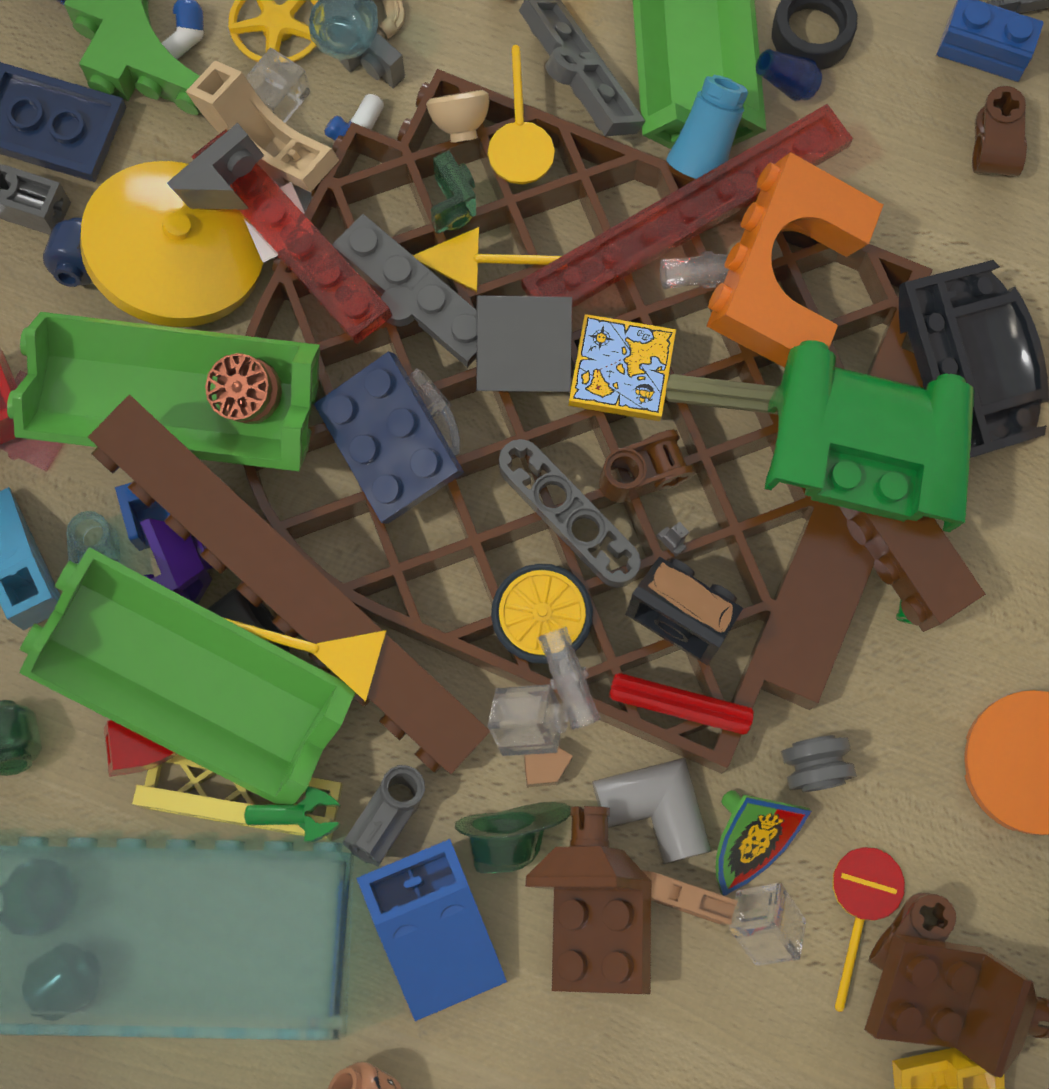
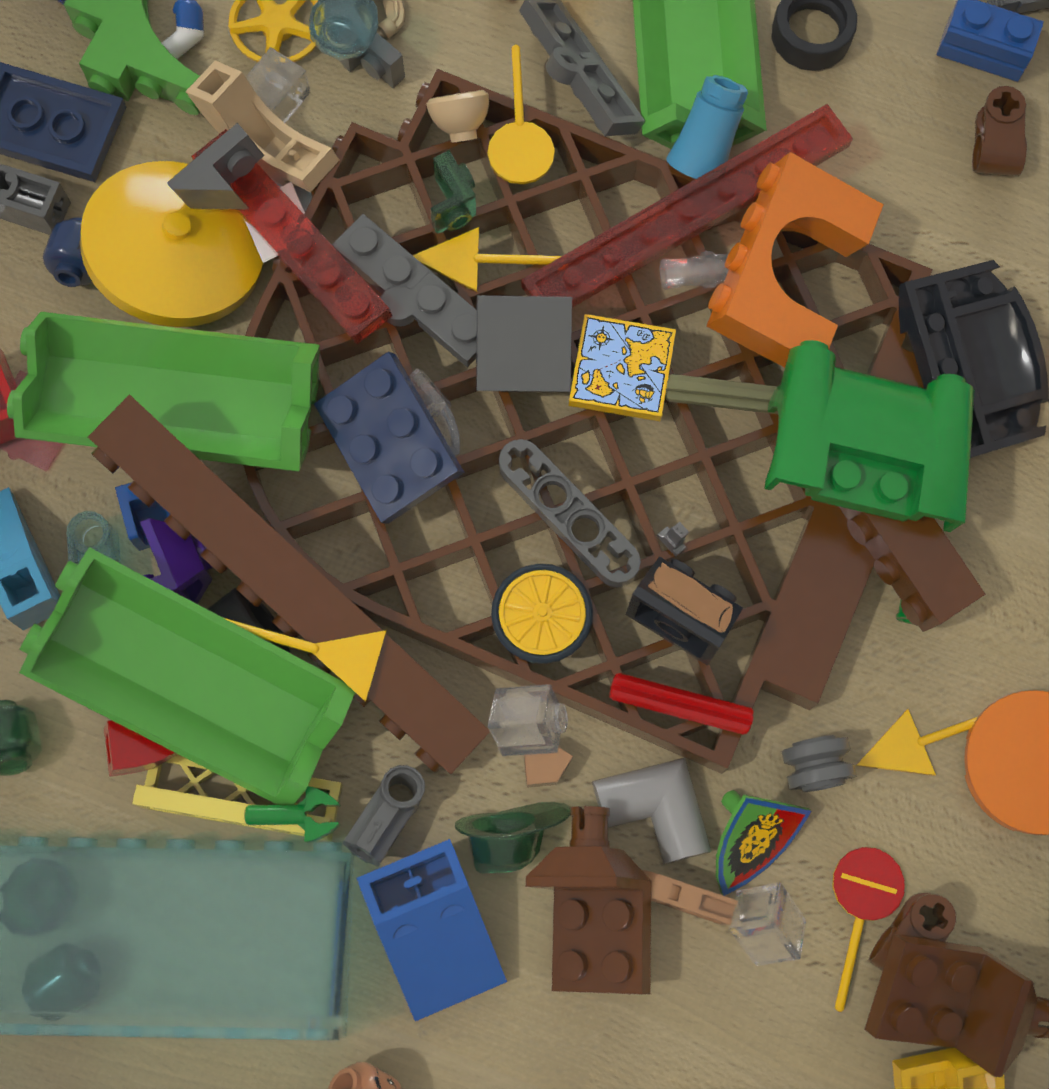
copper wheel [205,353,282,424] -> none
white arm [324,94,384,144] -> none
clear pin [537,626,601,730] -> none
reddish brown piece [599,429,695,503] -> none
clear blue cone [756,49,822,101] -> none
none -> yellow piece [856,709,977,776]

